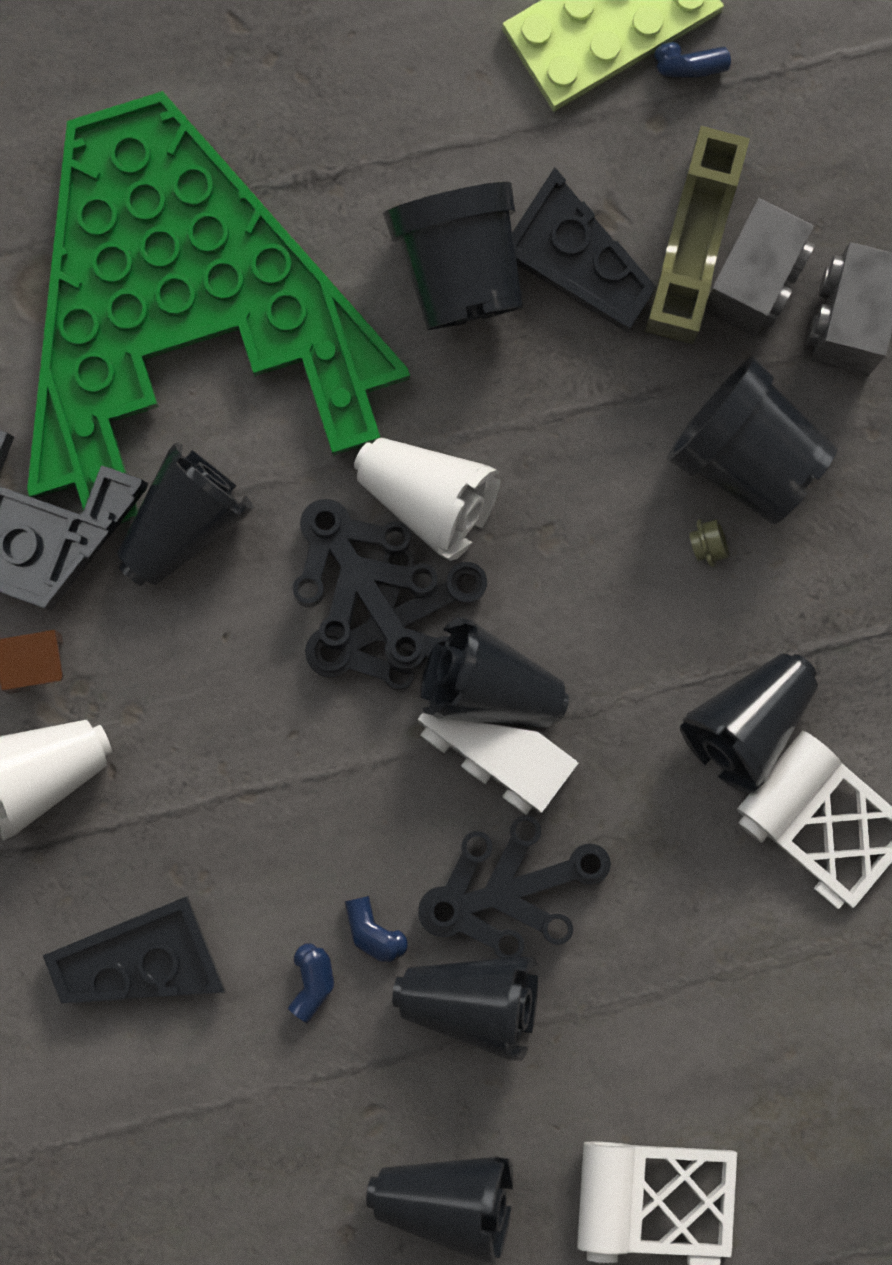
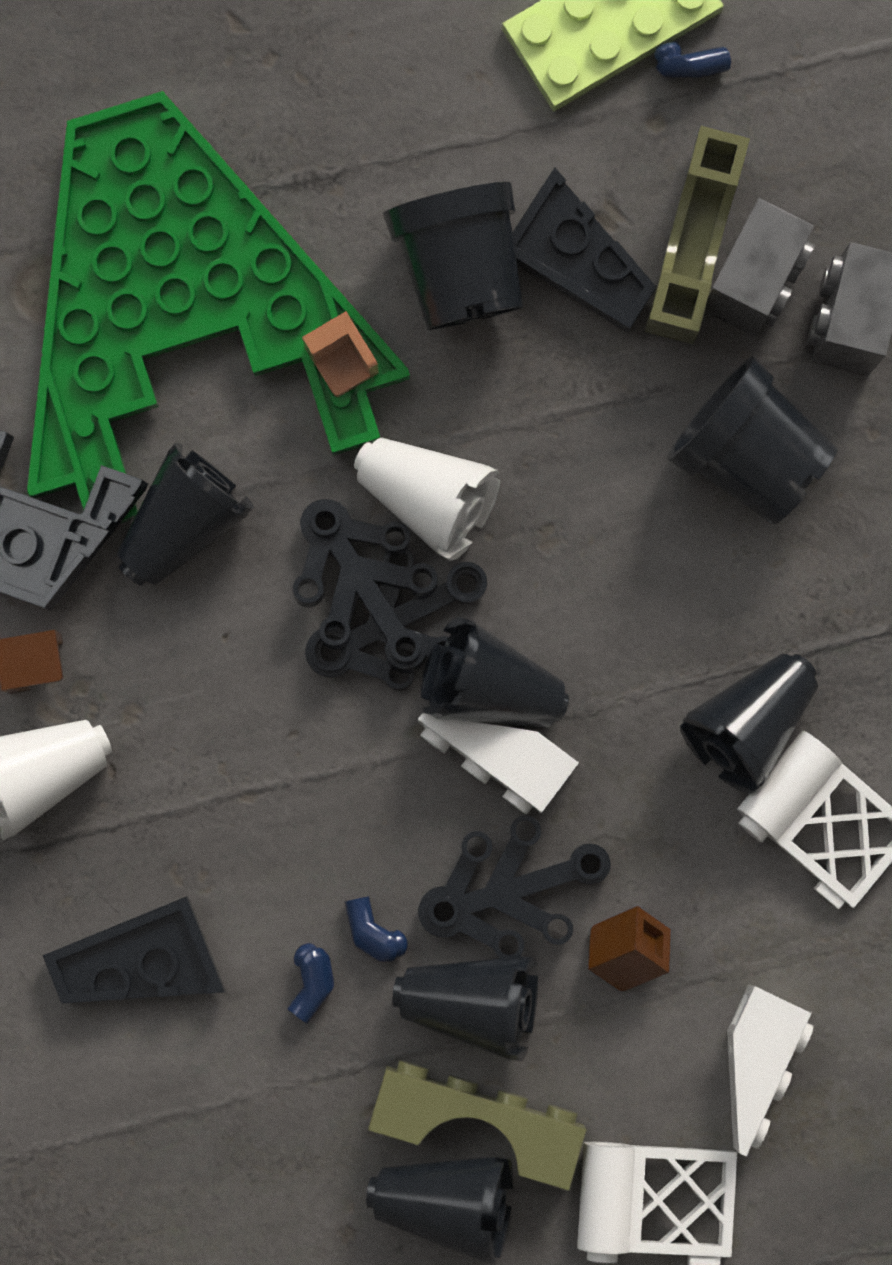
olive plate [689,518,729,567] -> none
none -> nougat panel [302,311,379,397]
none -> olive arch [368,1060,587,1190]
none -> reddish brown panel [588,906,671,991]
none -> white slope [727,984,813,1156]

